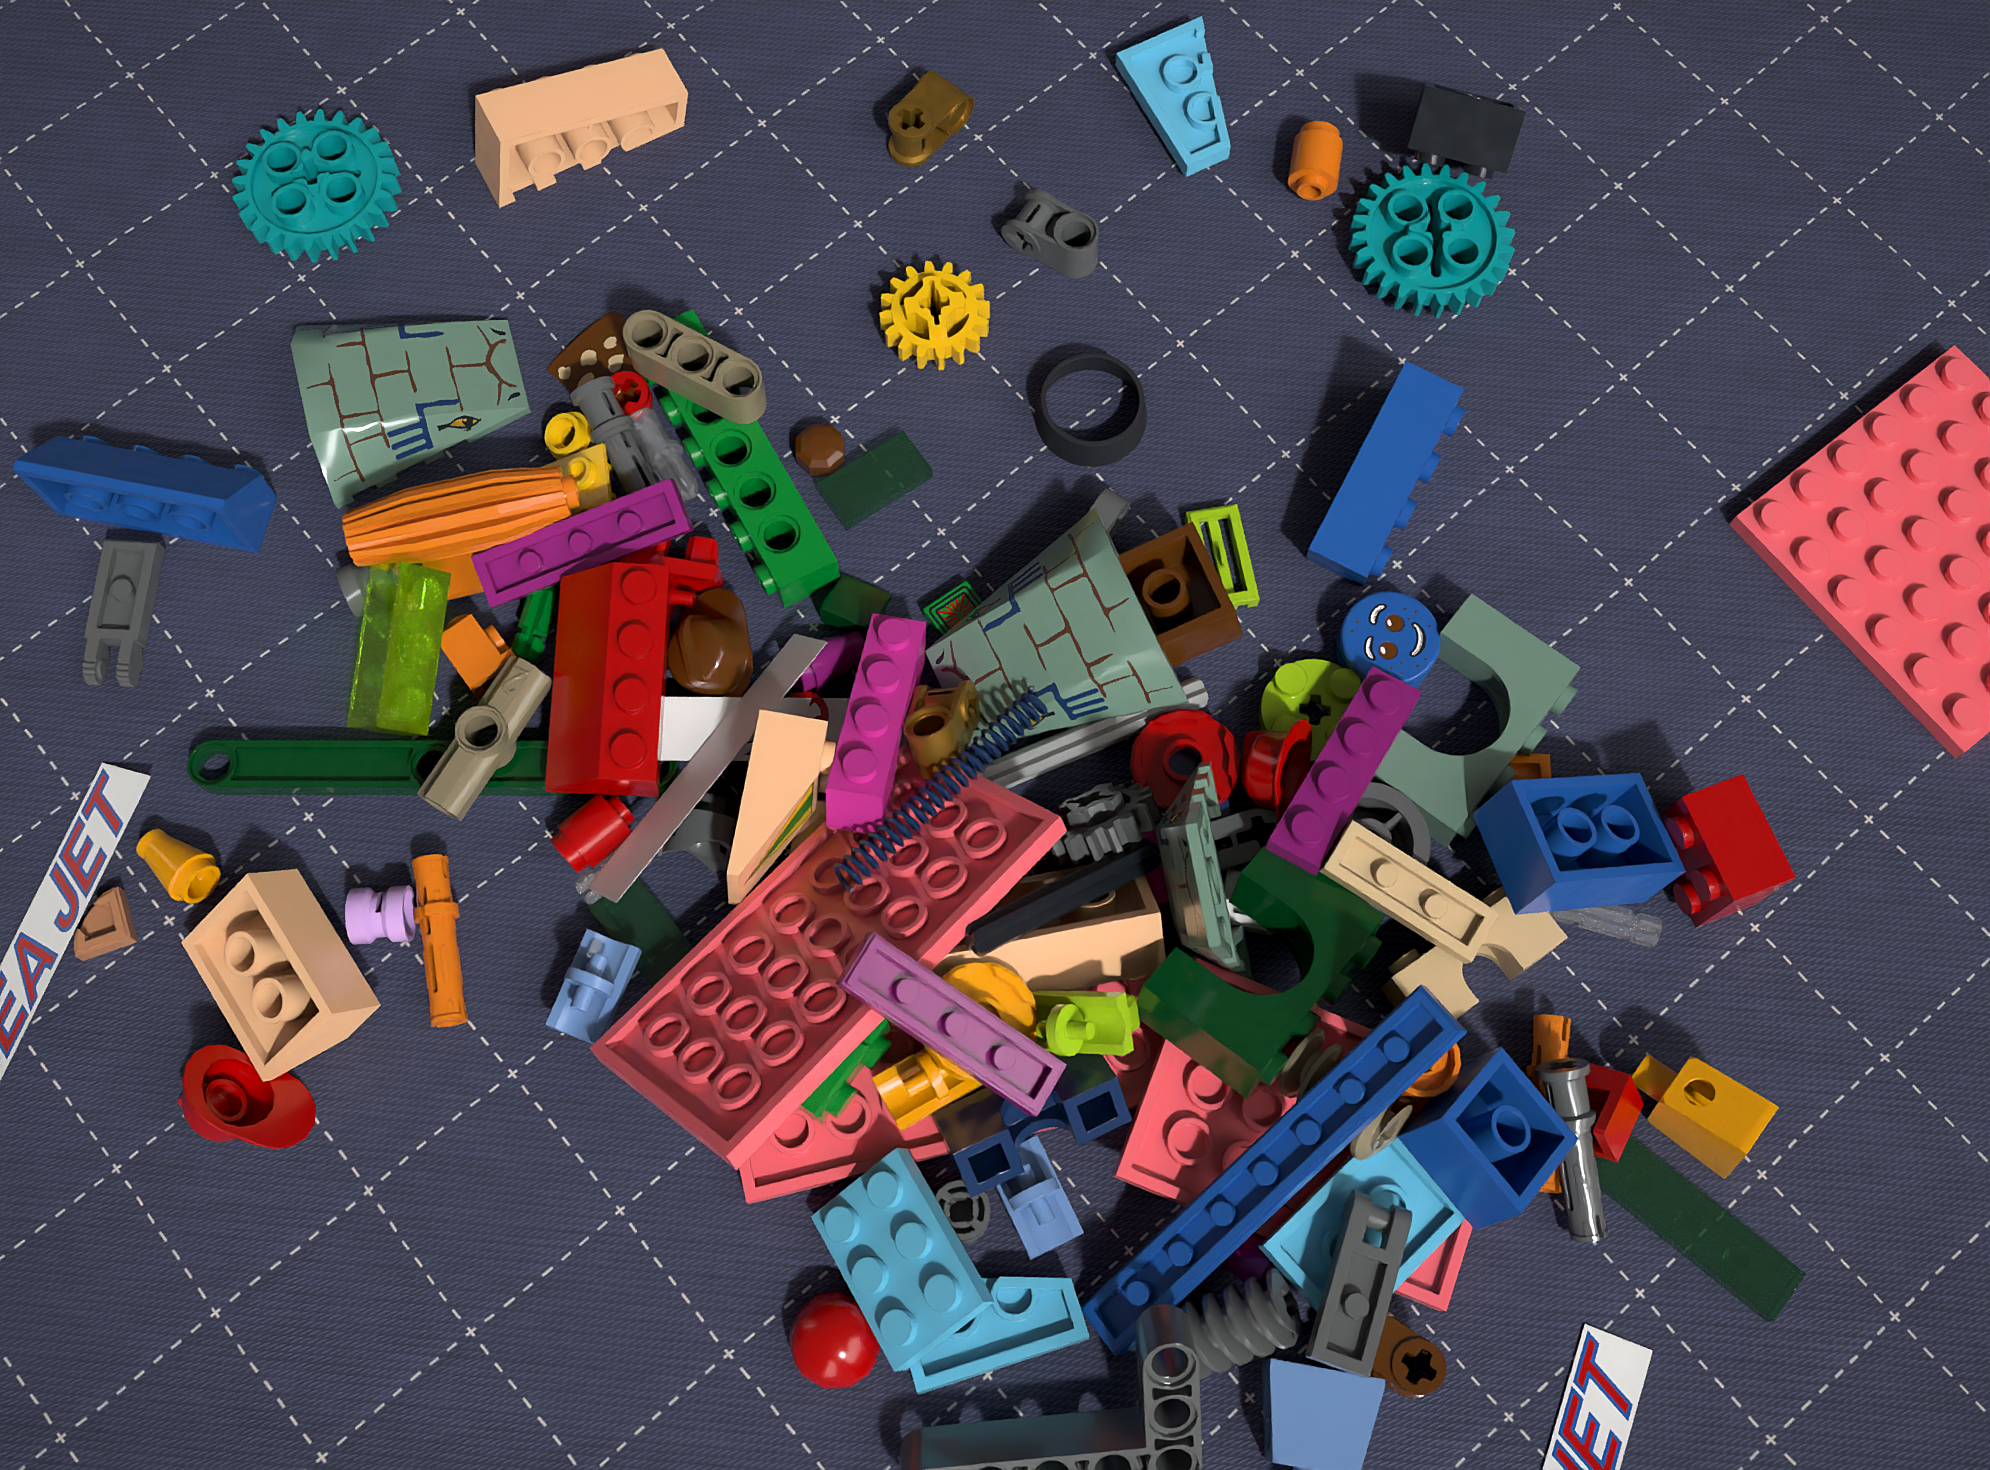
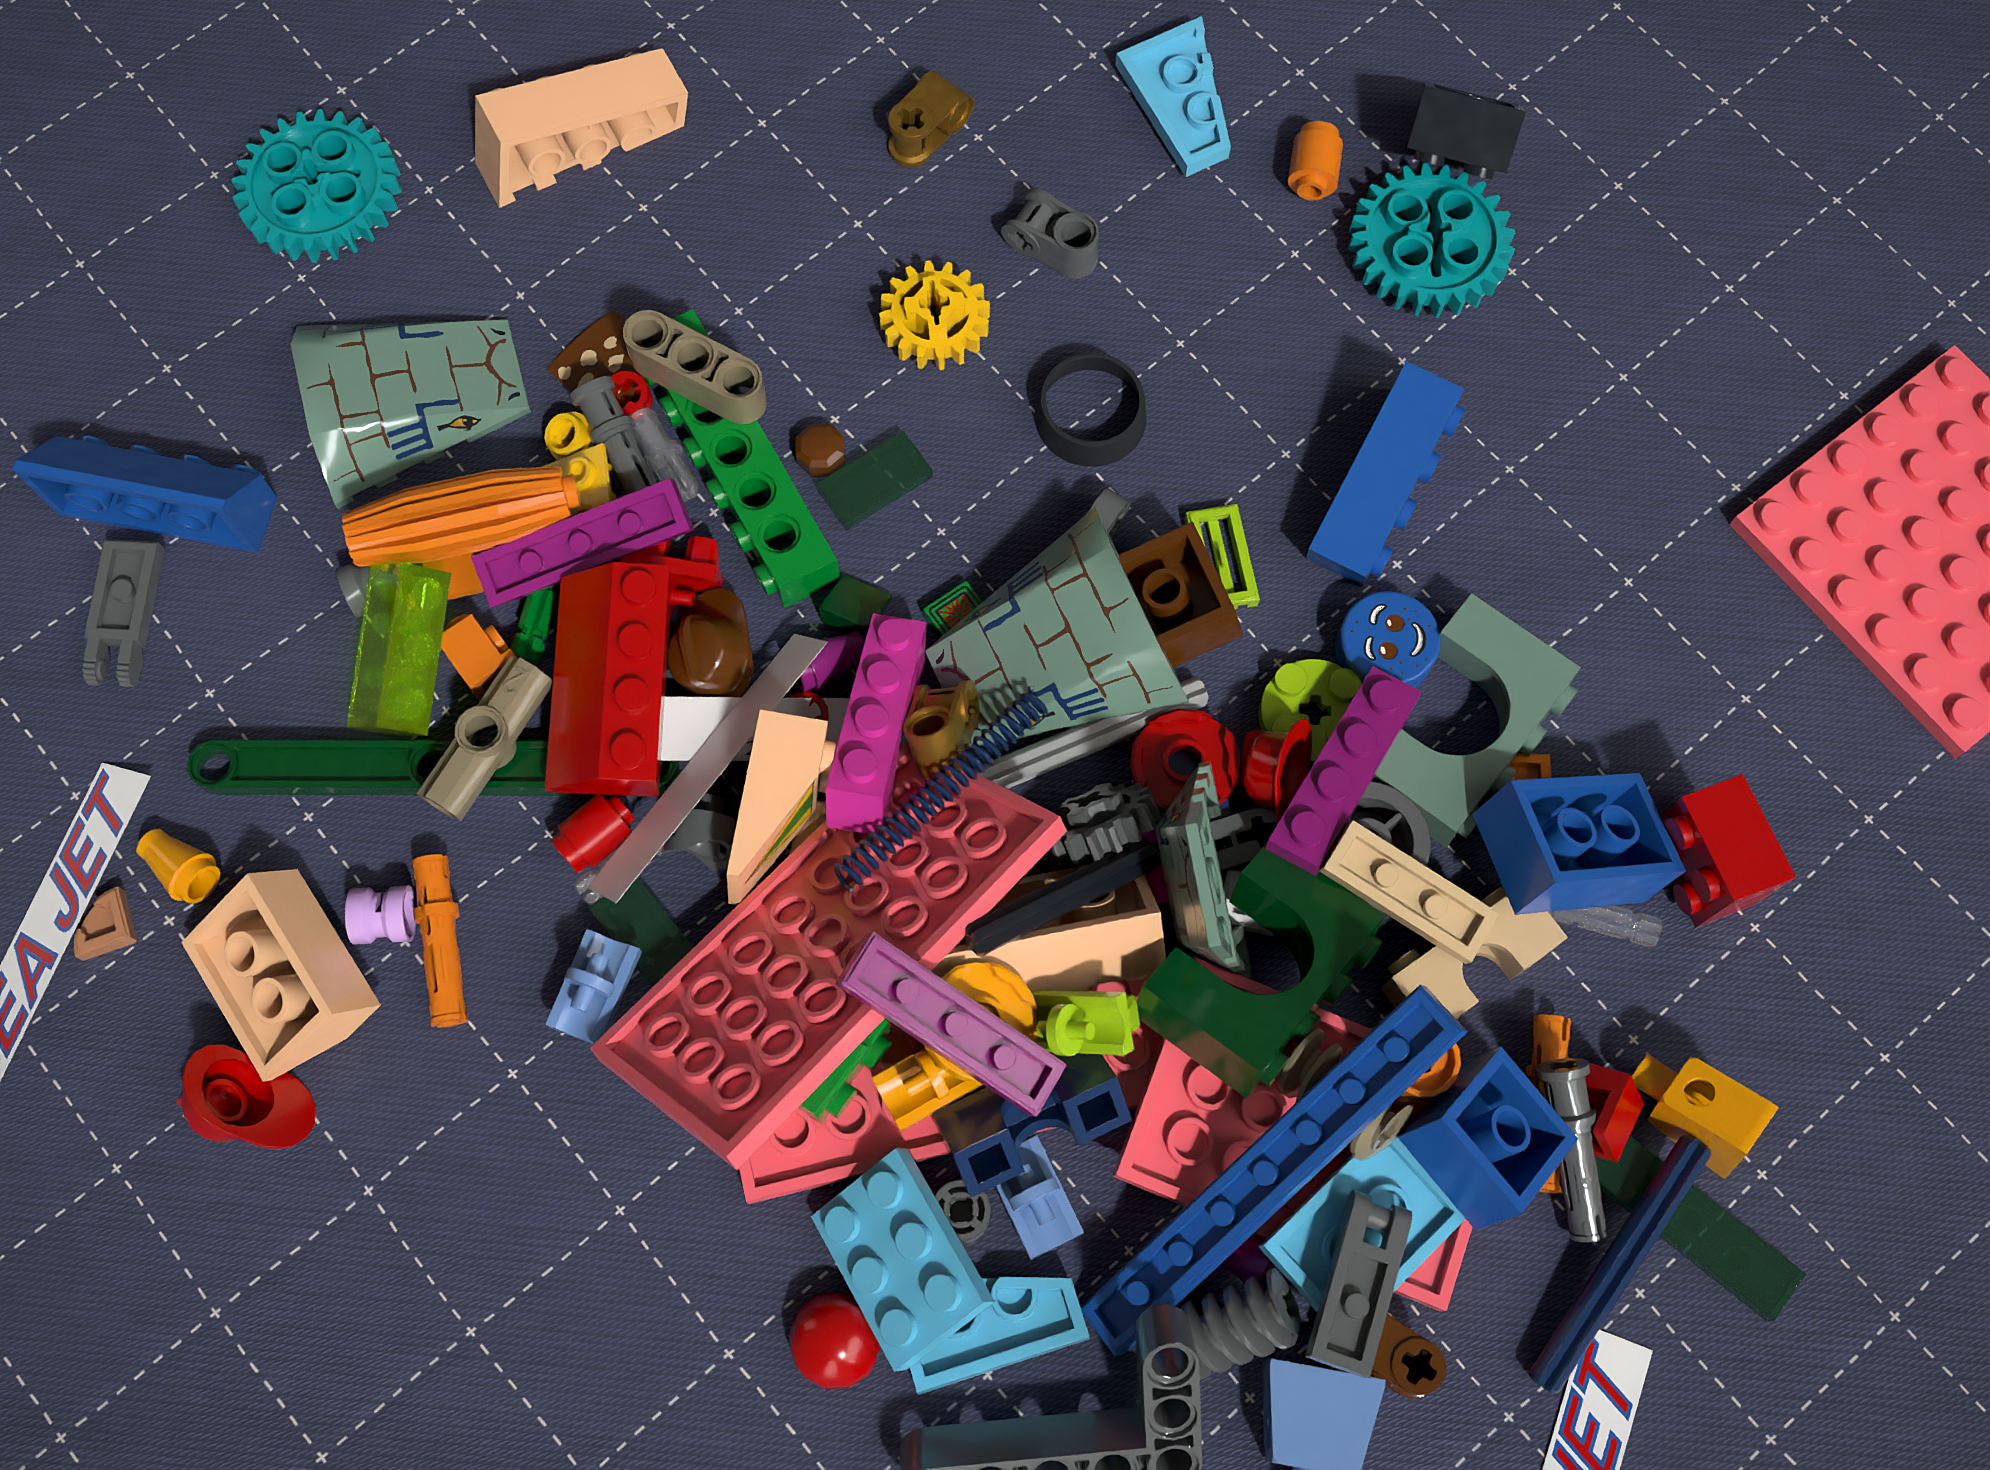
none -> dark blue axle [1529,1135,1711,1394]

